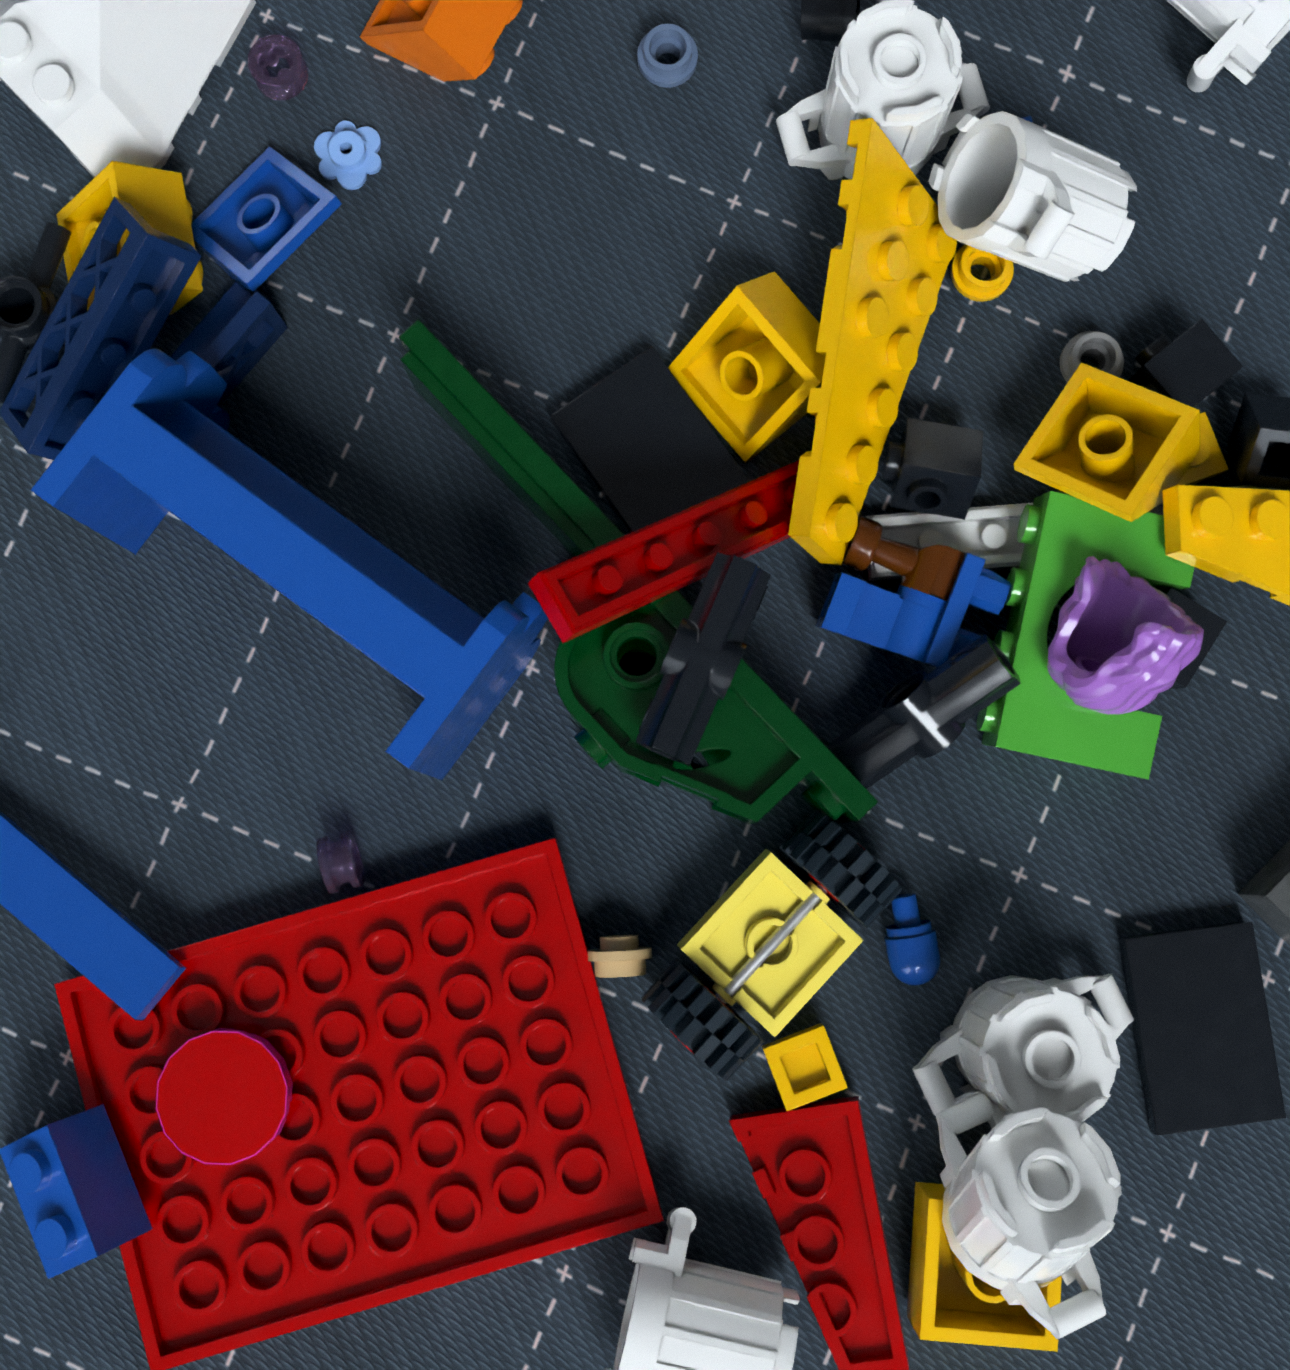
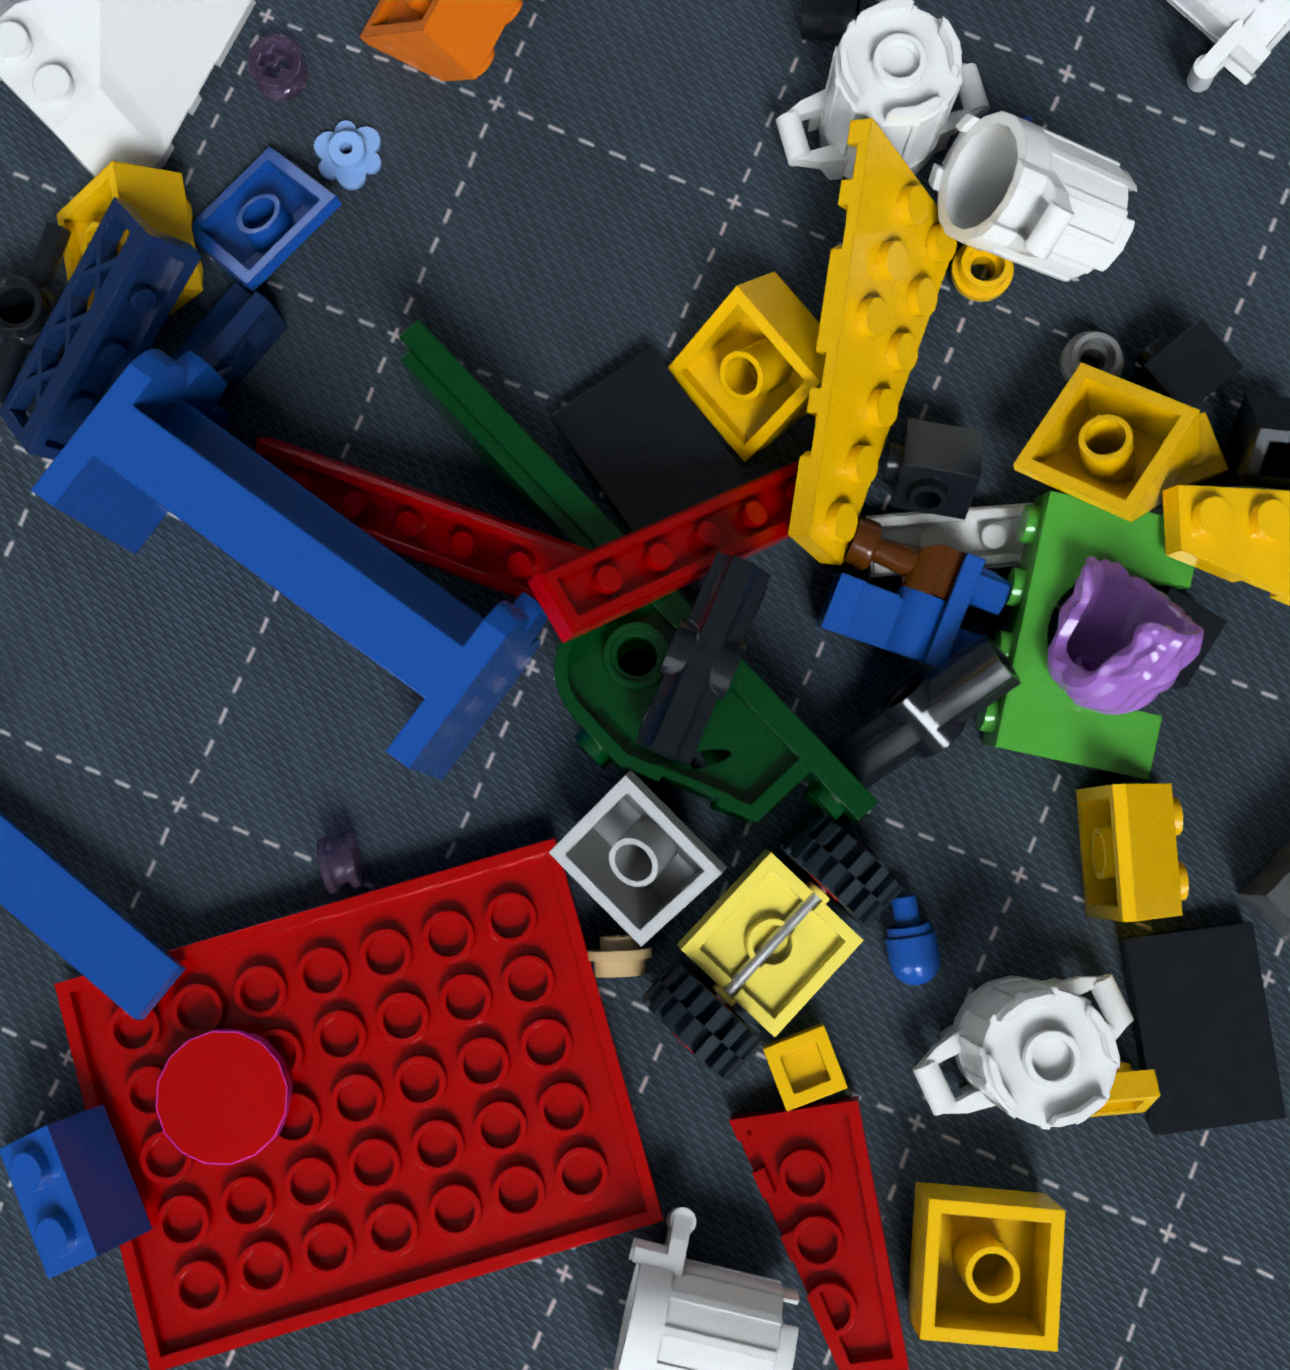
sand blue plate [637,24,698,88] -> none
white container [936,1093,1122,1339] -> none
none -> red tile [255,437,589,602]
none -> light grey slope [549,770,727,947]
none -> yellow slope [1076,783,1189,922]
none -> yellow plate [1090,1062,1161,1117]

